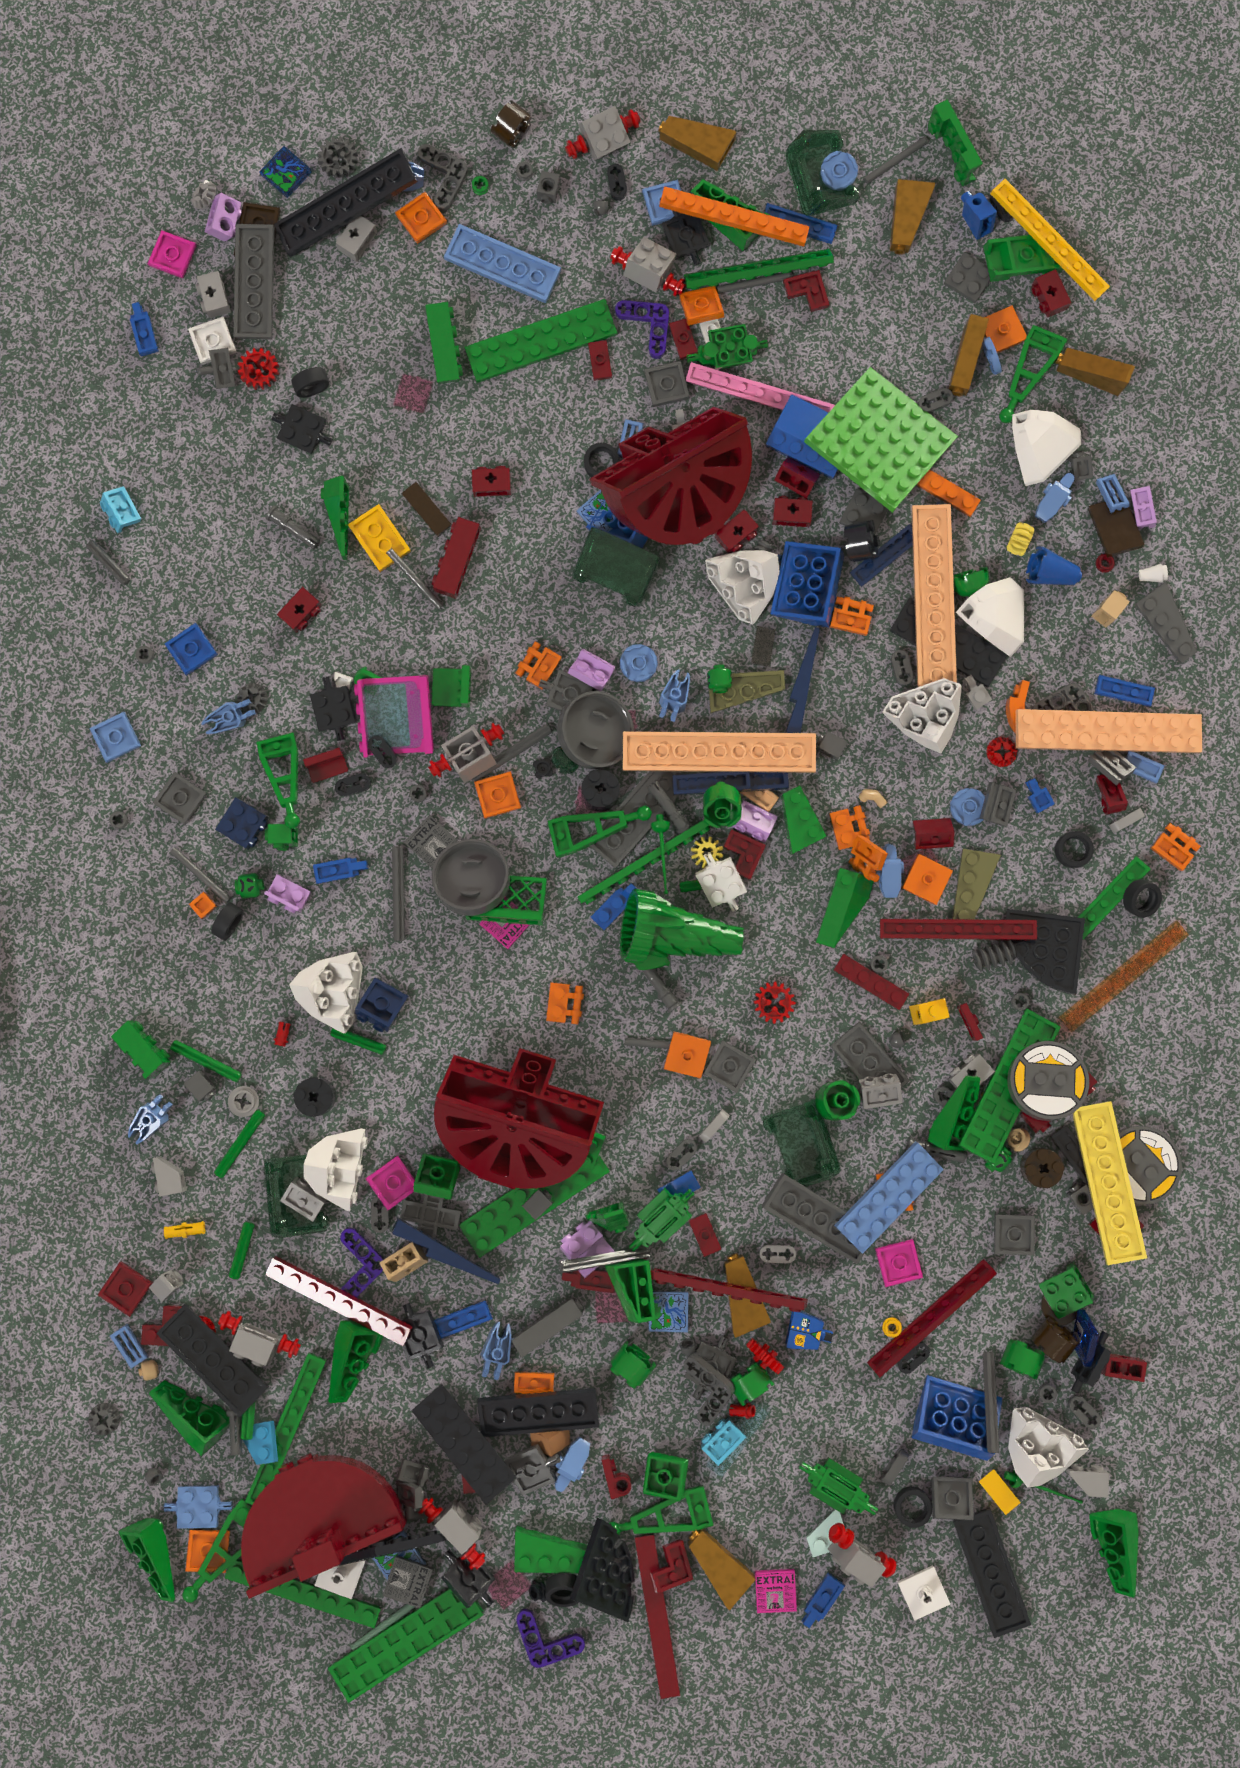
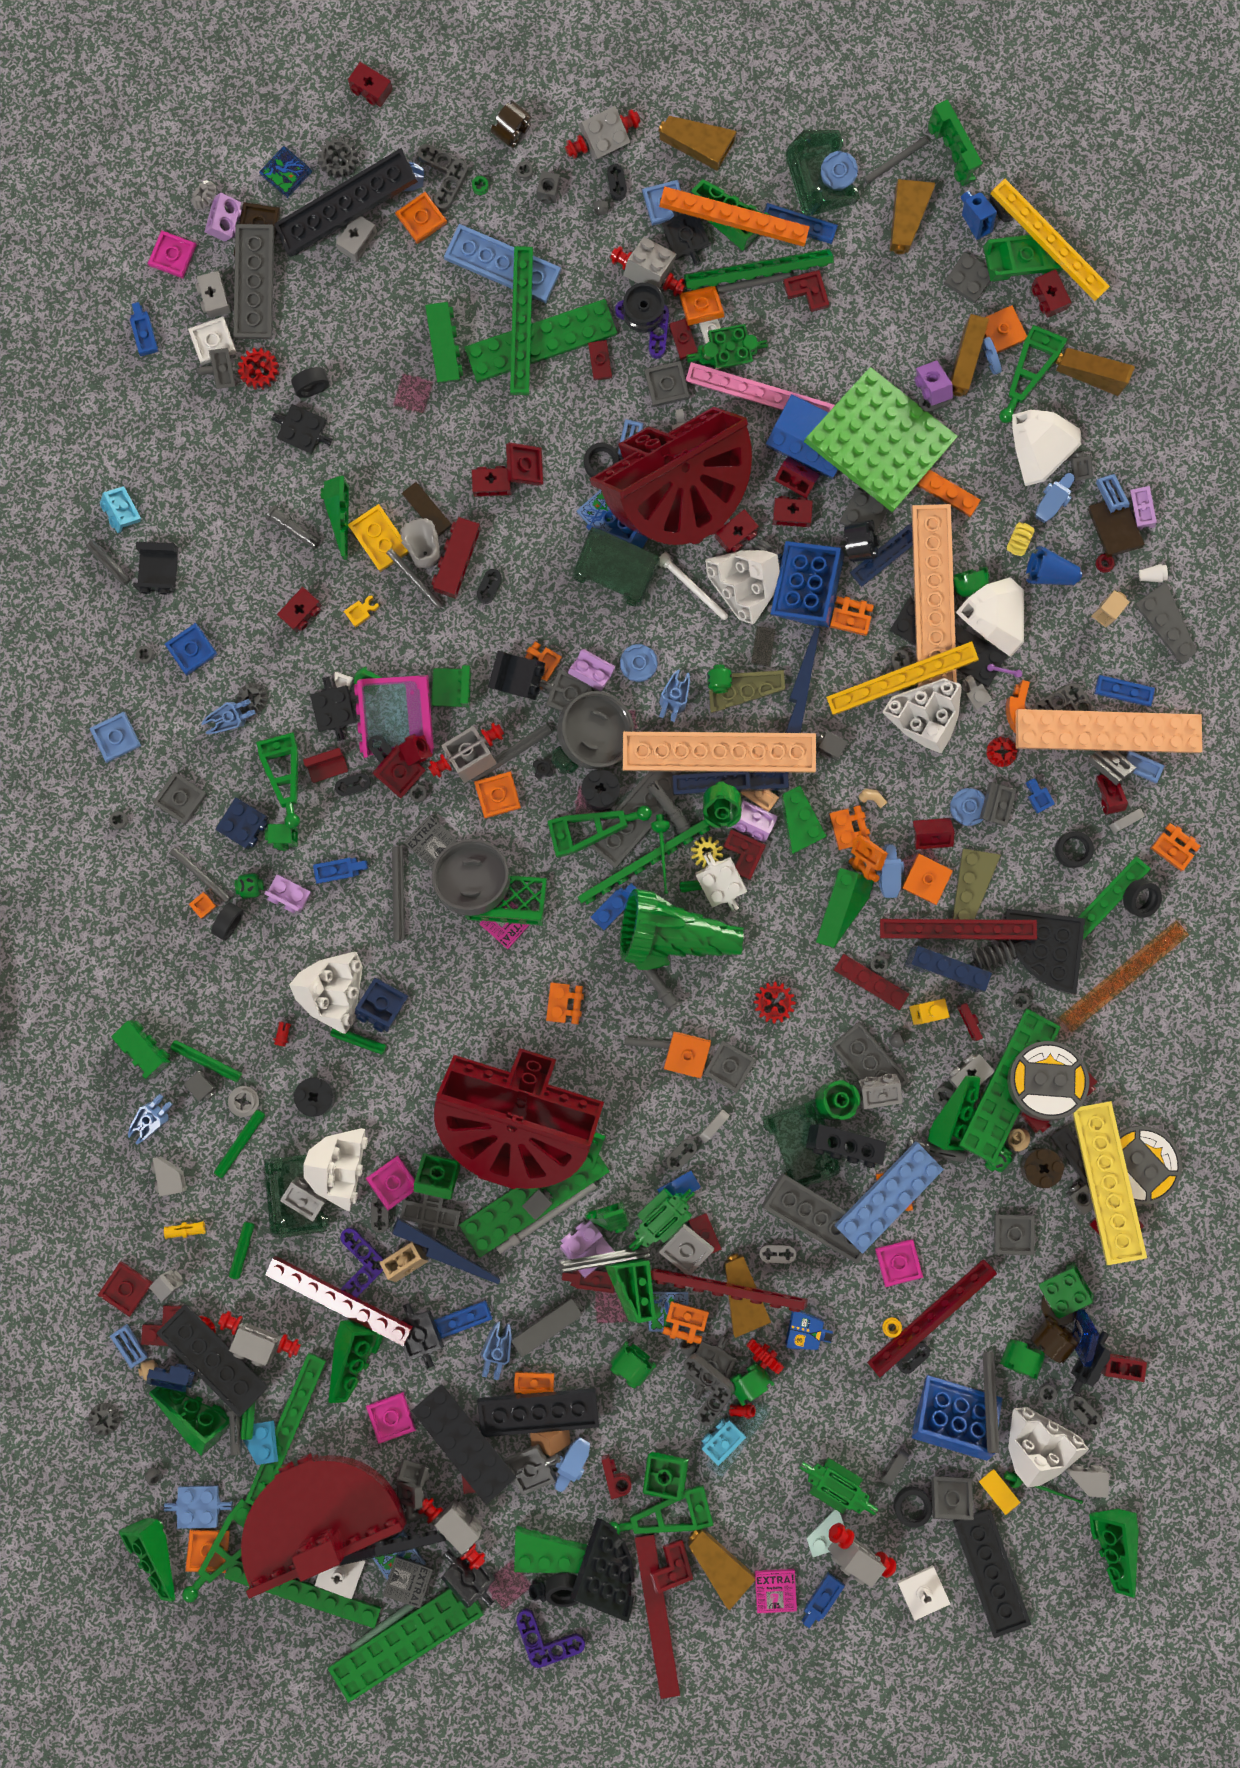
none -> black panel [133,542,178,595]
none -> dark blue plate [147,1364,195,1392]
none -> yellow plate [344,595,380,628]
none -> dark red brick [348,62,393,107]
none -> dark pink tile [366,1392,416,1444]
none -> dark red plate [372,745,426,798]
none -> dark red brick [399,734,433,766]
none -> light grey piece [400,518,441,569]
none -> black beam [477,569,502,604]
none -> black panel [488,651,545,700]
none -> light grey bar [496,1183,597,1254]
none -> dark red plate [506,442,543,486]
none -> green plate [510,246,533,395]
none -> black wheel [623,283,665,333]
none -> white piece [656,551,728,620]
none -> light grey plate [659,1224,714,1275]
none -> orange plate [662,1301,709,1344]
none -> black brick [806,1124,887,1168]
none -> yellow plate [827,641,979,715]
none -> dark blue arch [904,946,992,992]
none -> medium lavender brick [914,360,953,406]
none -> medium lavender hinge [987,664,1022,678]

